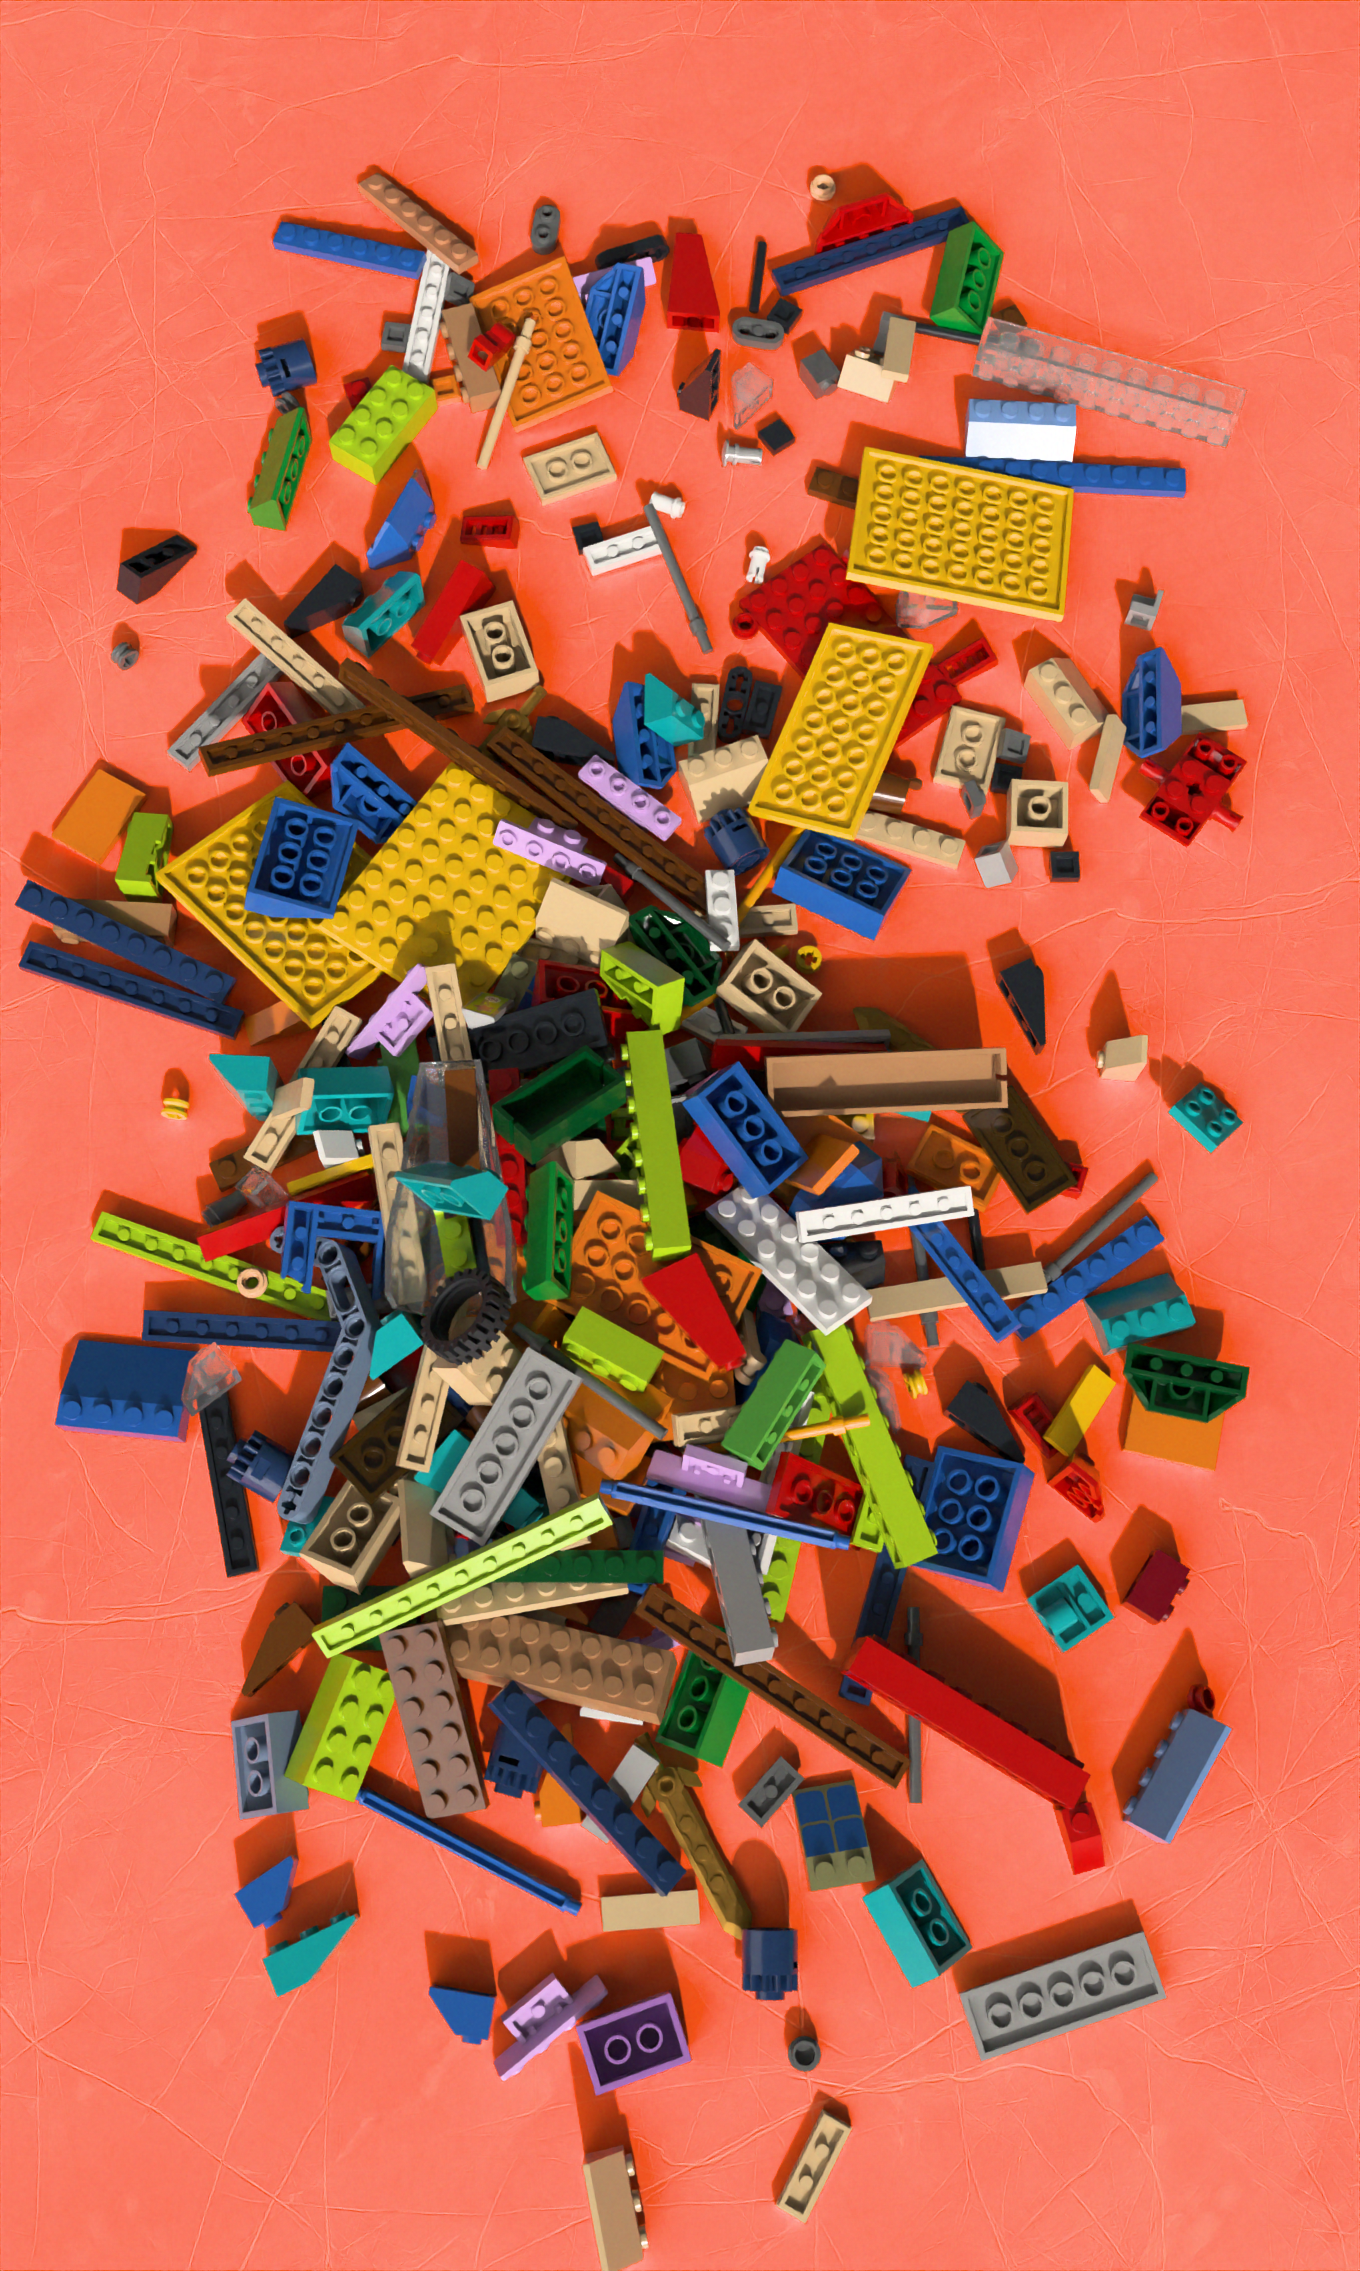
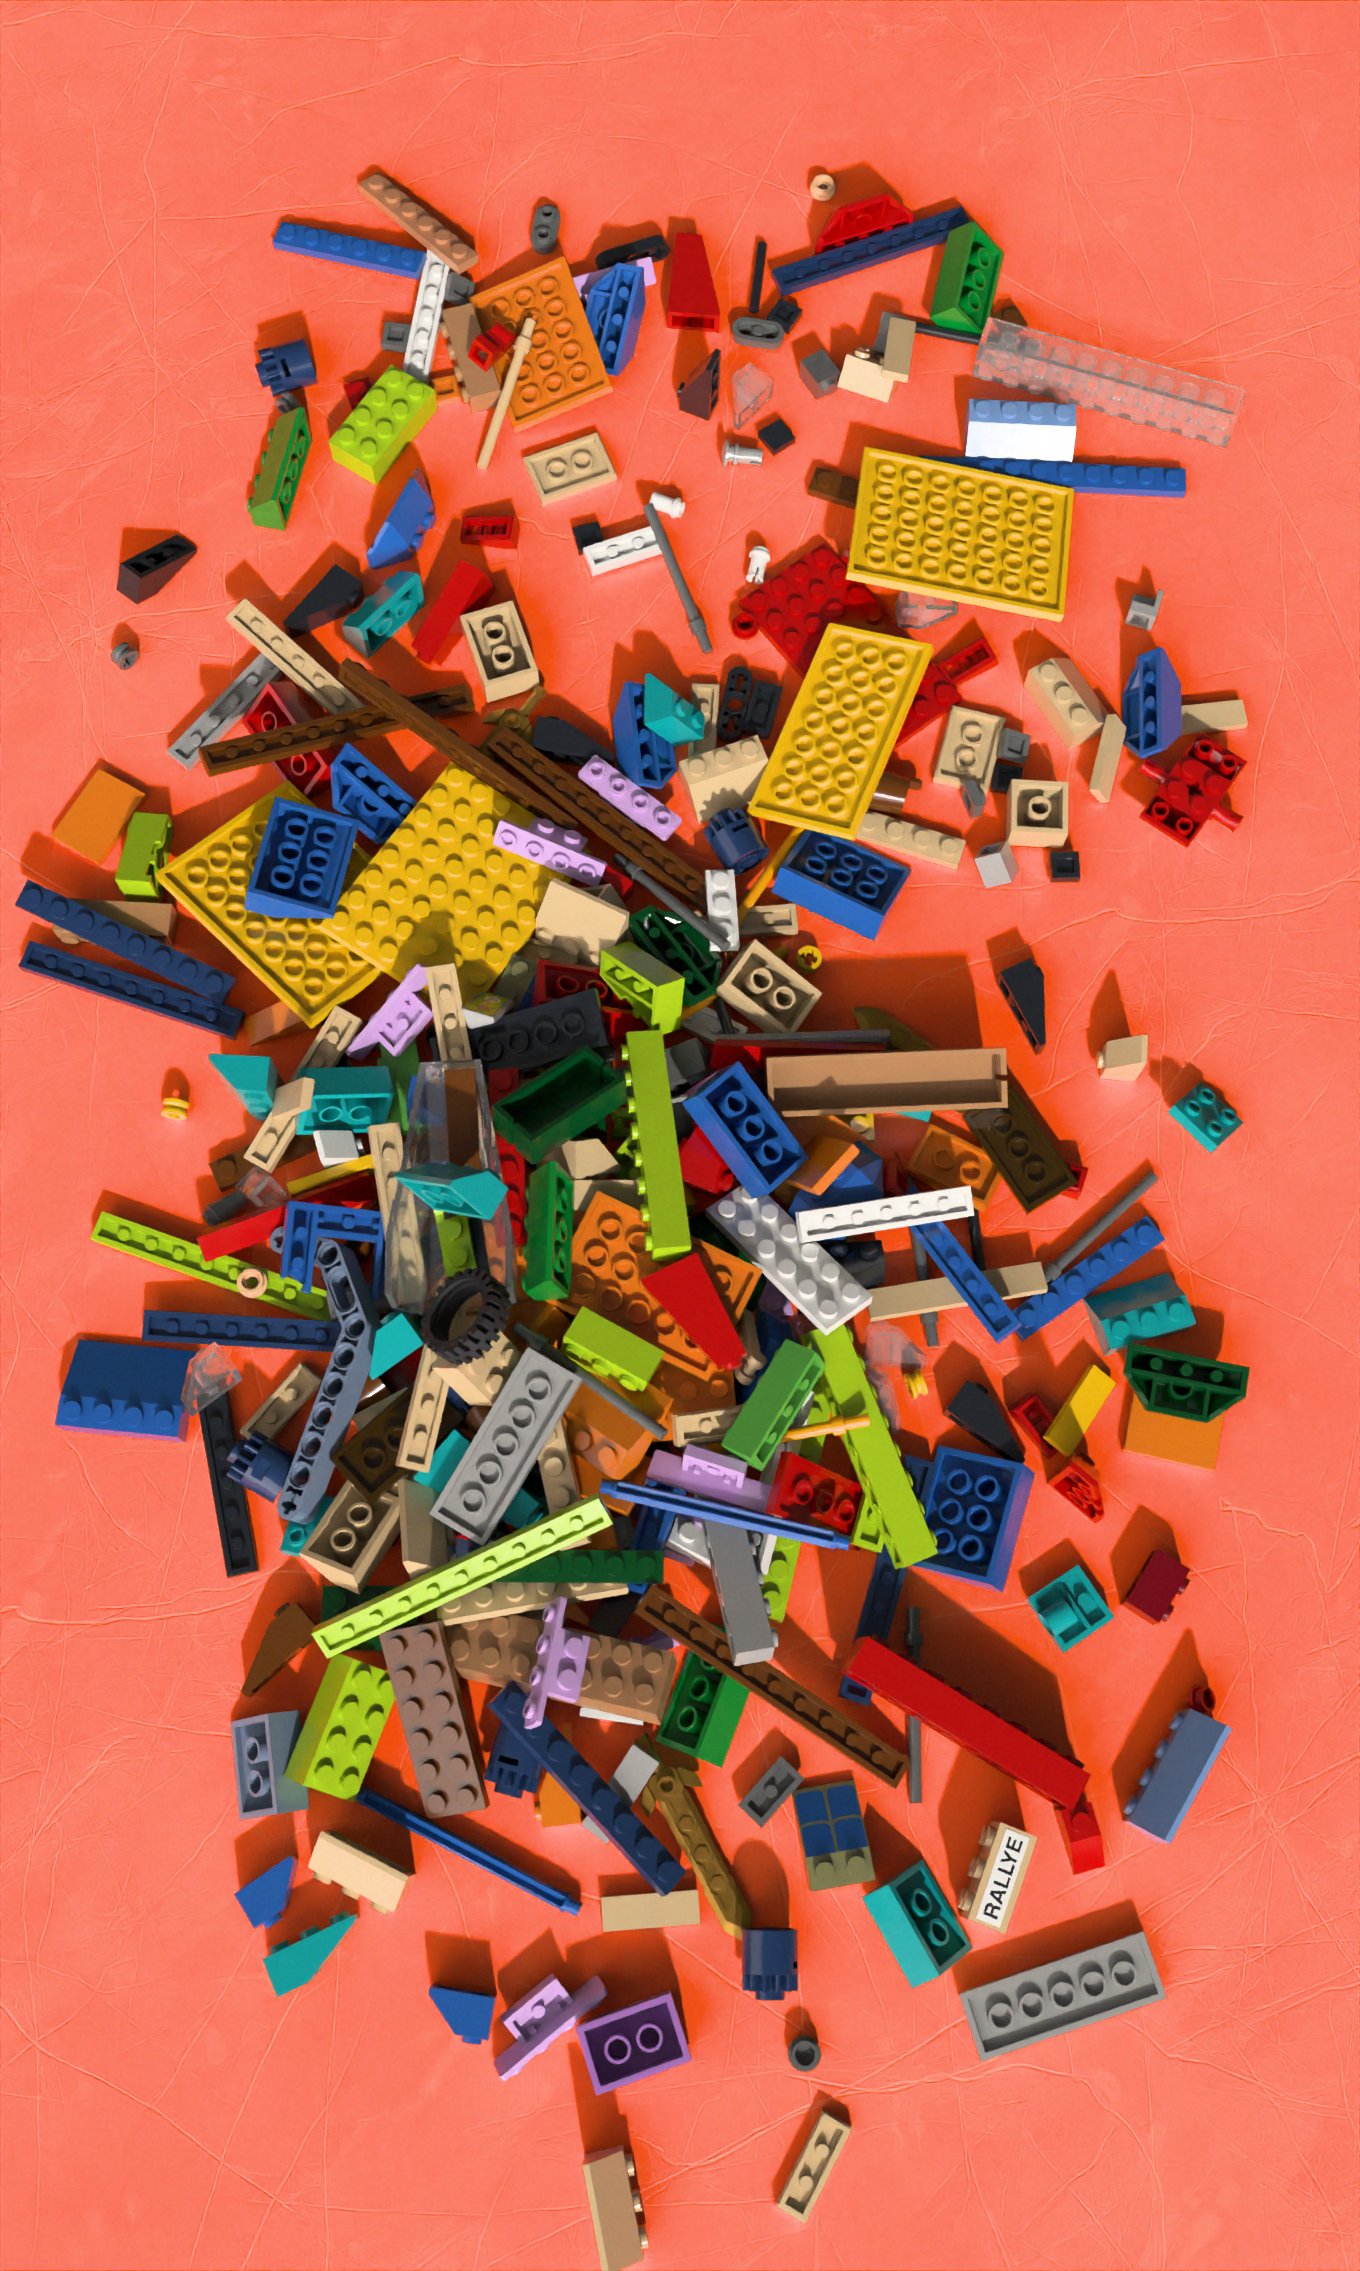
none -> tan tile [239,1362,323,1440]
none -> tan slope [308,1830,416,1915]
none -> lavender bracket [523,1596,591,1730]
none -> brick [957,1821,1038,1934]

